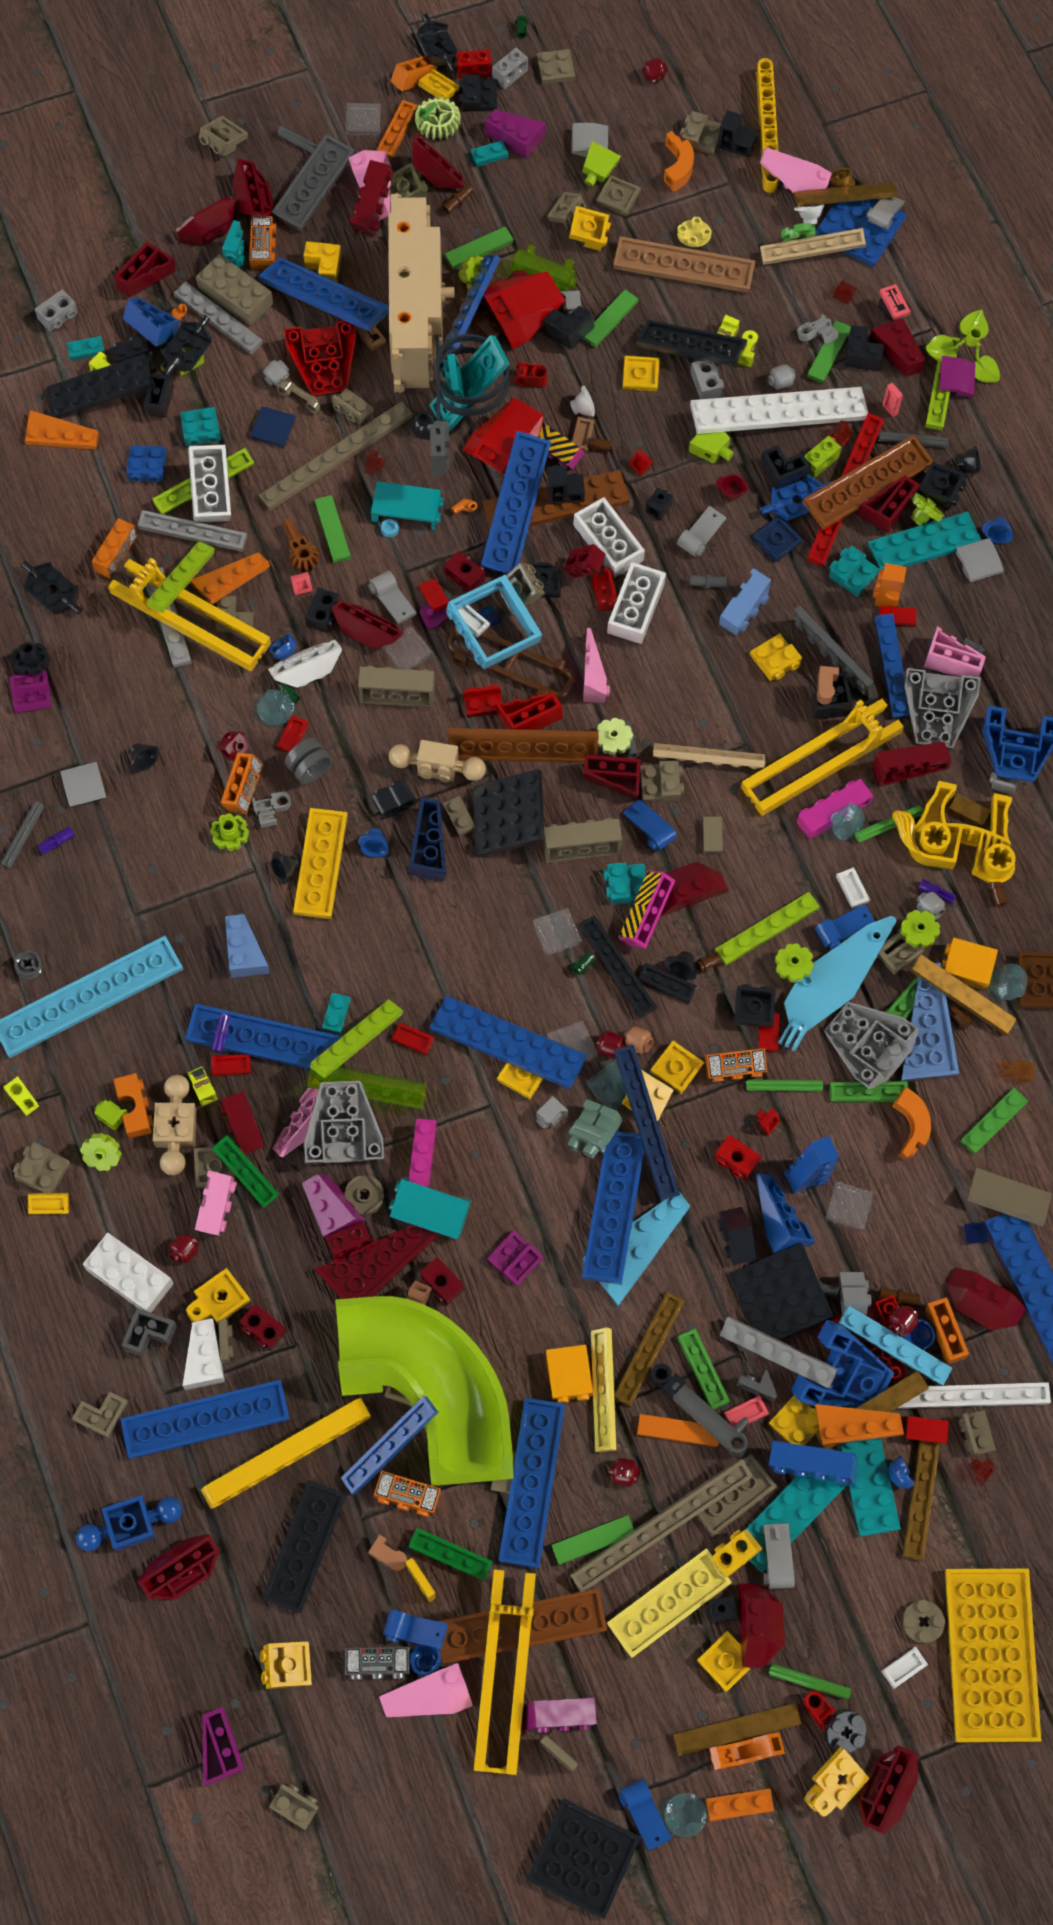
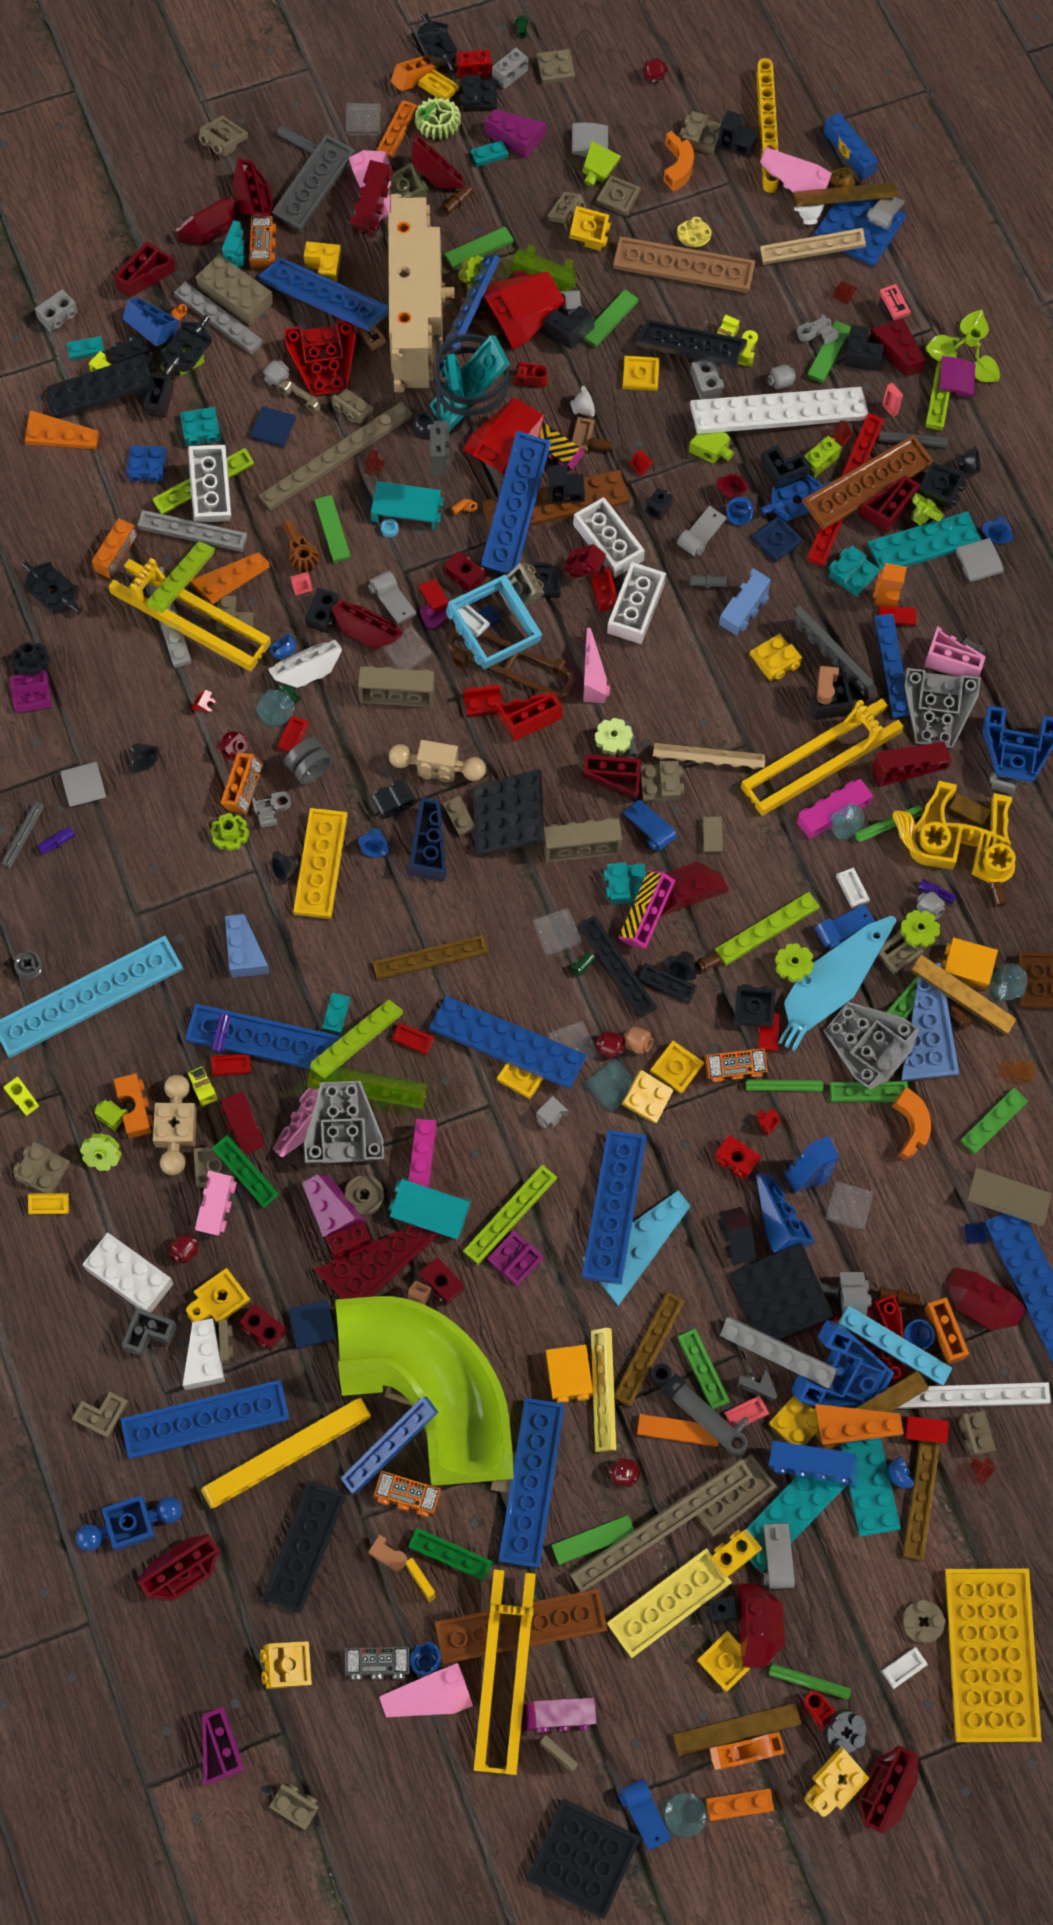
blue door [383,1609,448,1649] -> none
dark orange plate [449,728,599,763] -> none
sand green hips [567,1099,623,1159] -> none
dark blue plate [614,1045,680,1201] -> none
bright green plate [781,223,816,242] -> none
dark red head [888,1306,918,1336] -> none
none -> tile [191,689,216,713]
none -> dark blue tile [288,1300,336,1349]
none -> pearl gold tile [372,935,489,981]
none -> lime plate [463,1165,557,1265]
none -> blue hair [726,496,753,526]
none -> blue brick [823,112,878,180]

